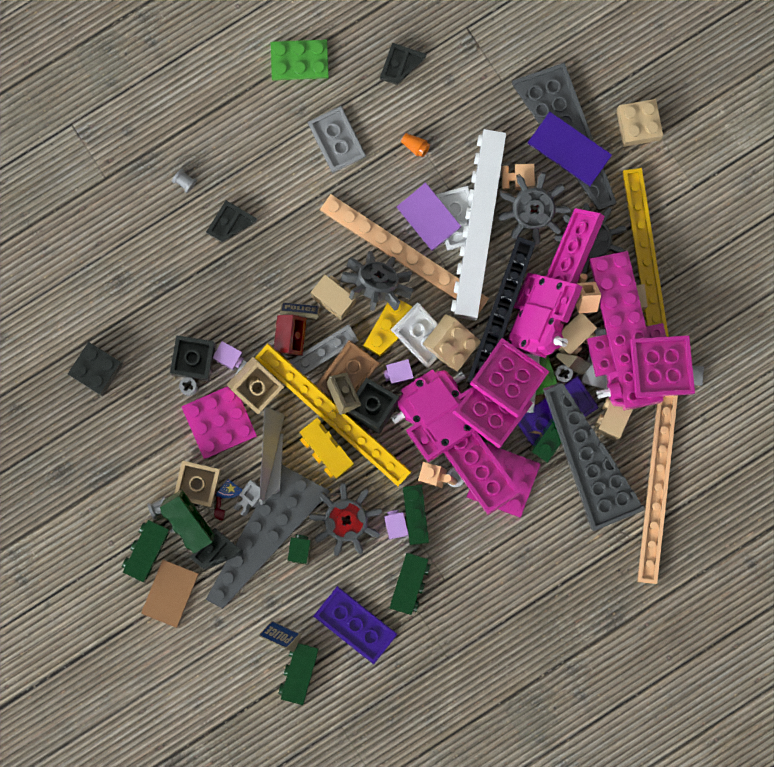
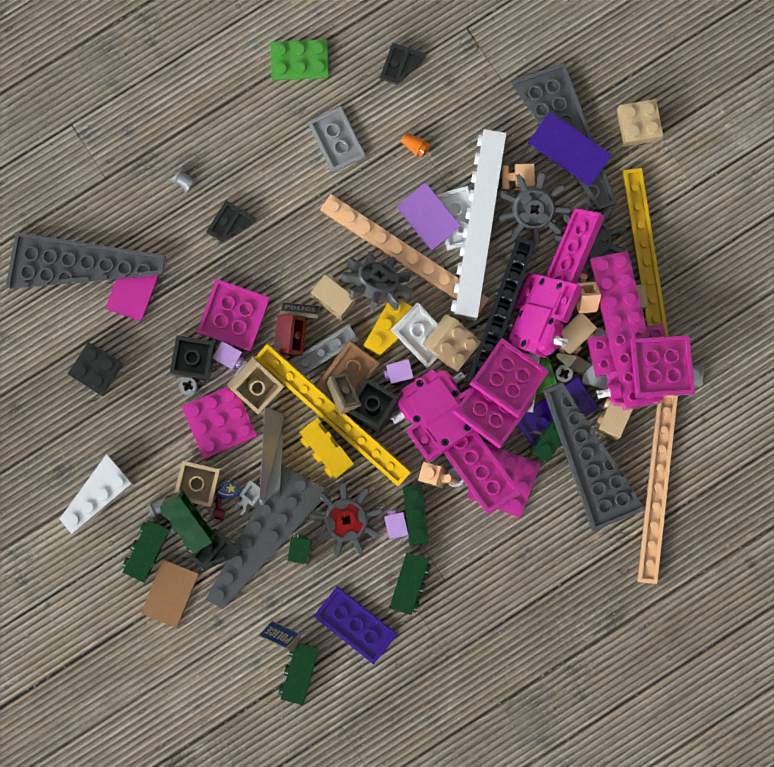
none -> dark grey wing [6,232,166,289]
none -> white wedge [60,454,134,535]
none -> dark pink tile [105,275,159,322]
none -> dark pink plate [196,279,270,352]

